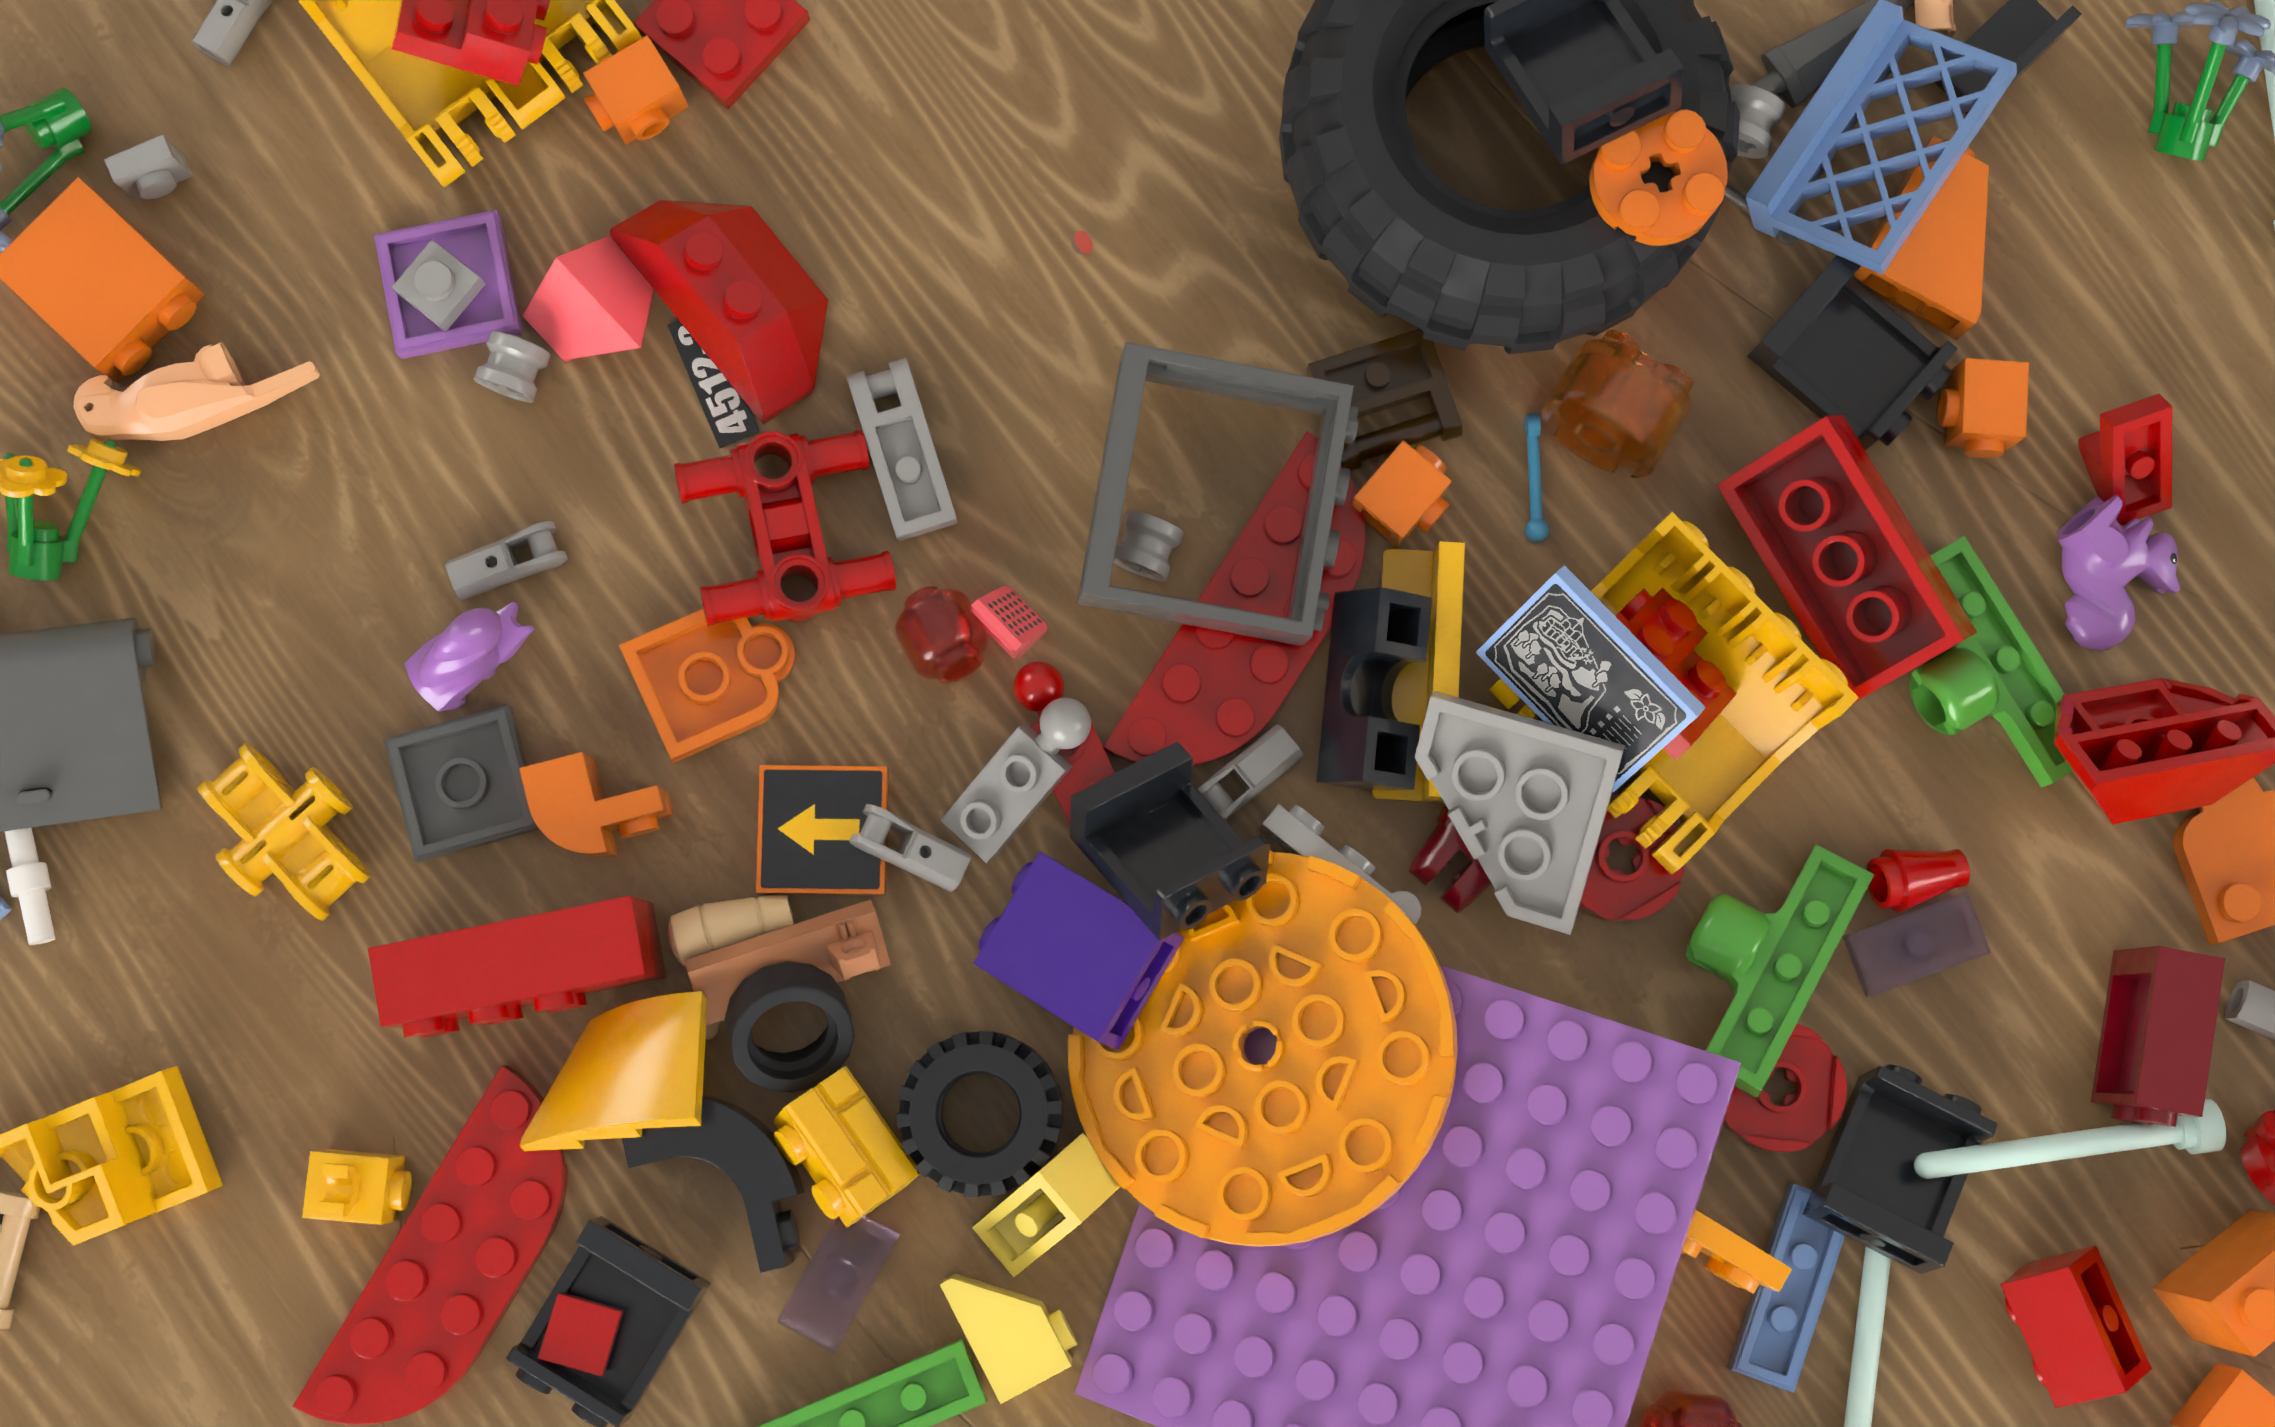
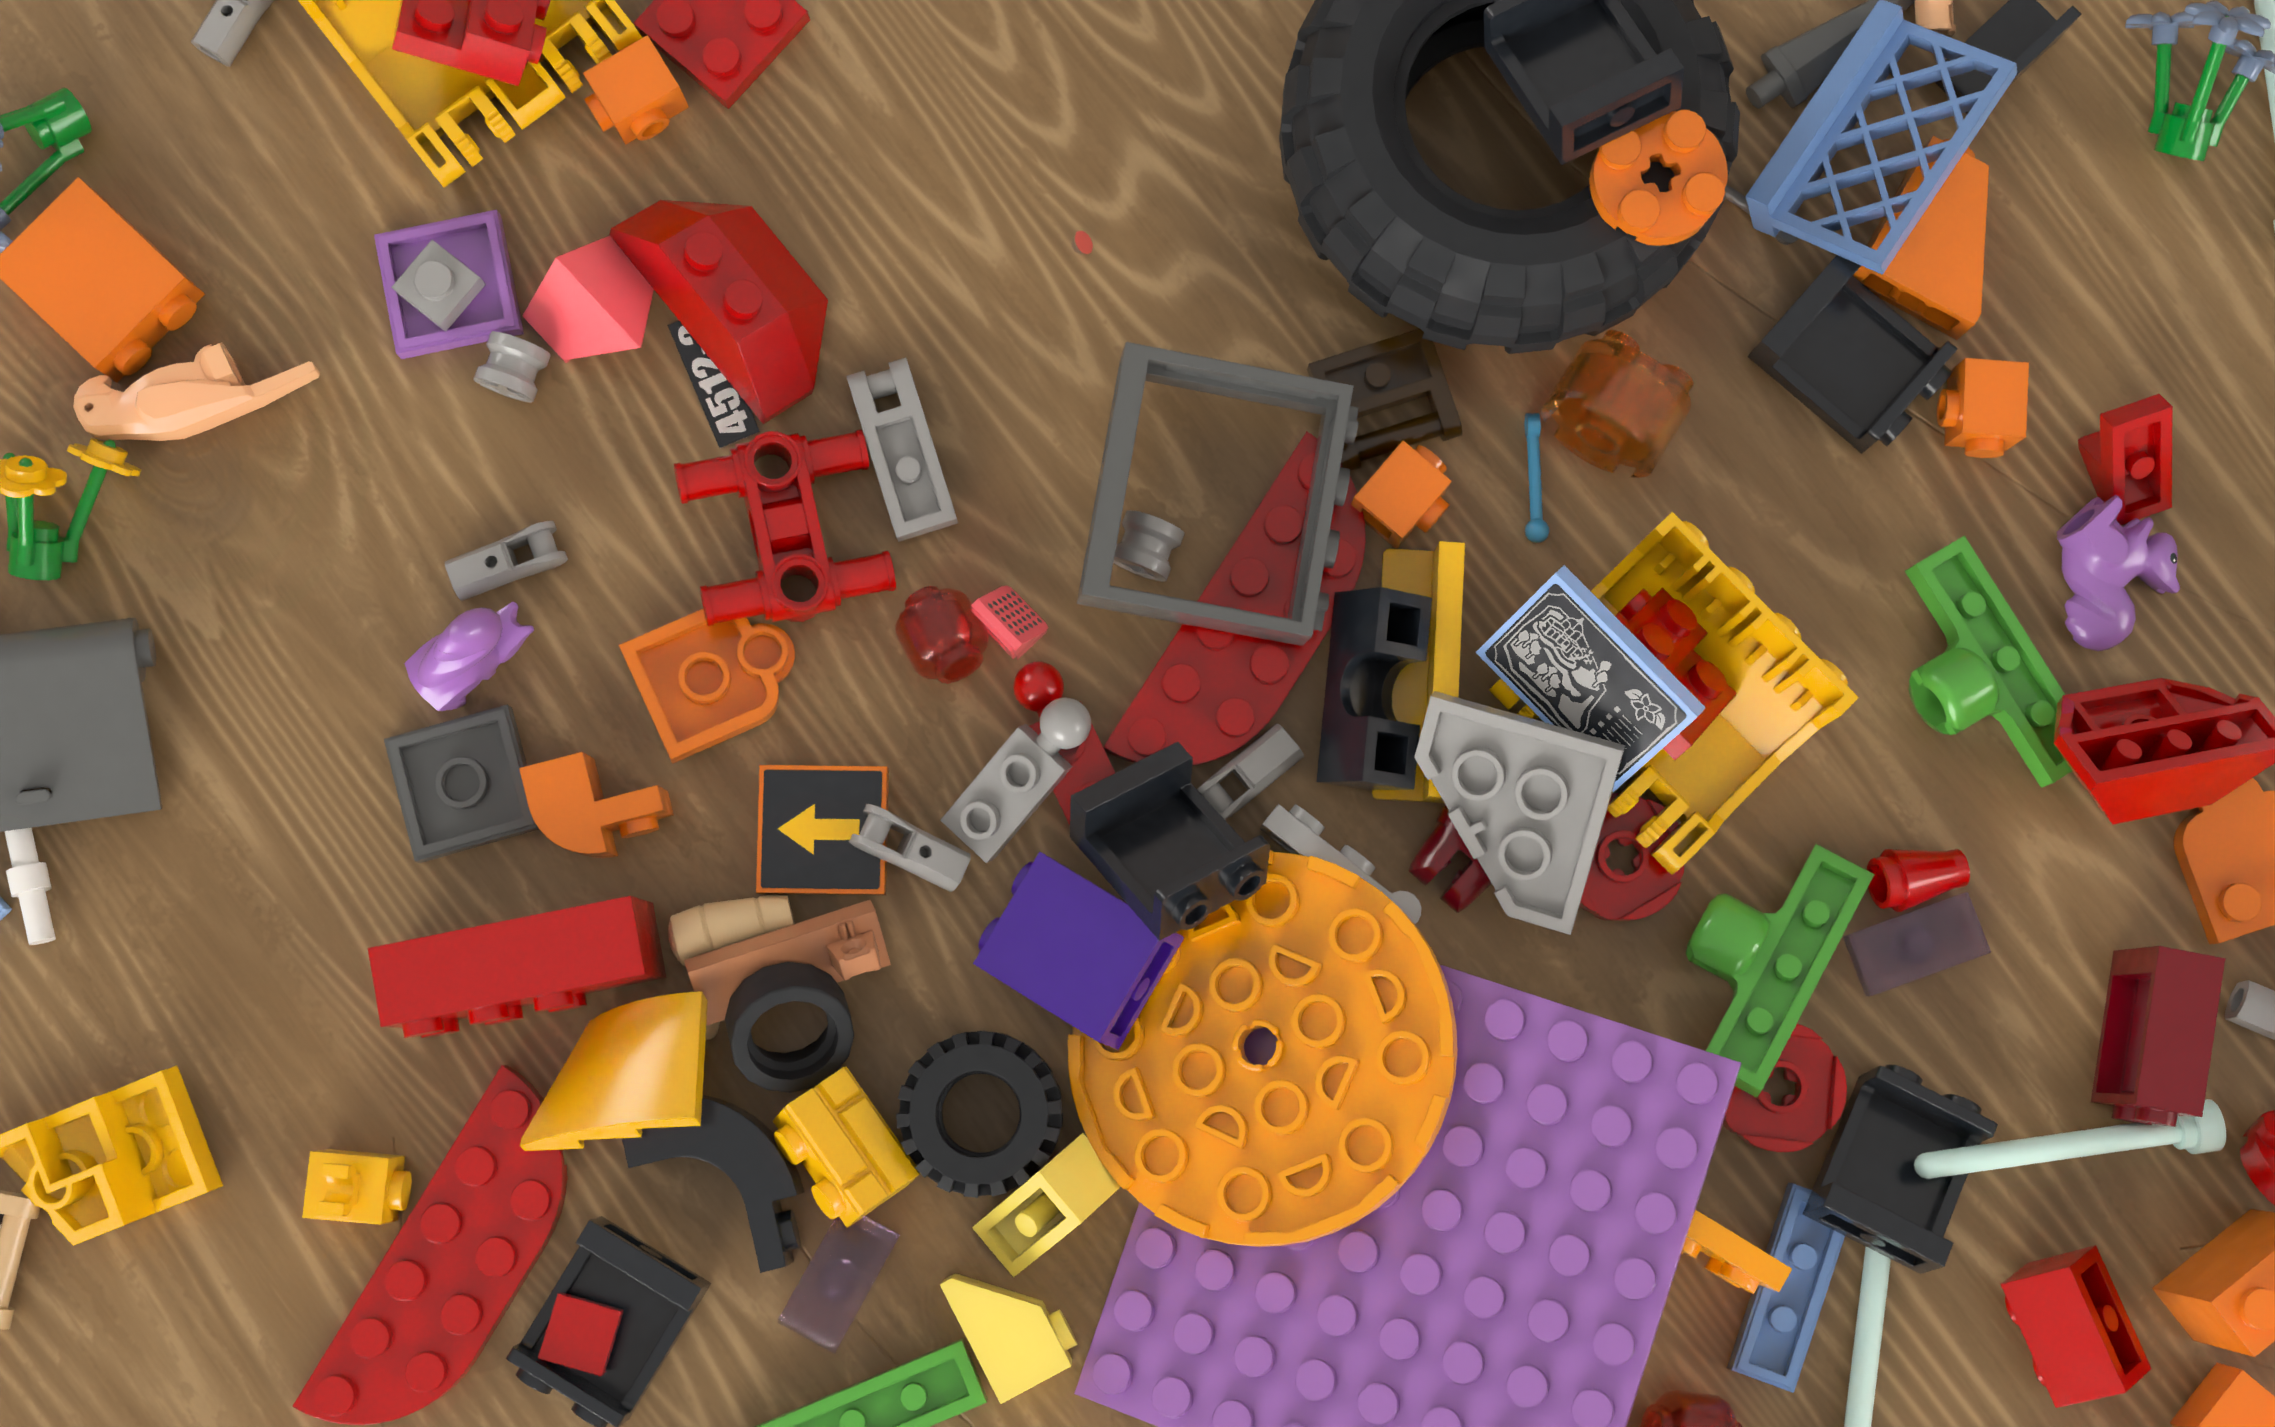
light grey plate [104,134,193,201] -> none
yellow axle [197,743,372,921] -> none
red brick [1717,414,1977,703] -> none
light grey wheel [1729,84,1786,159] -> none

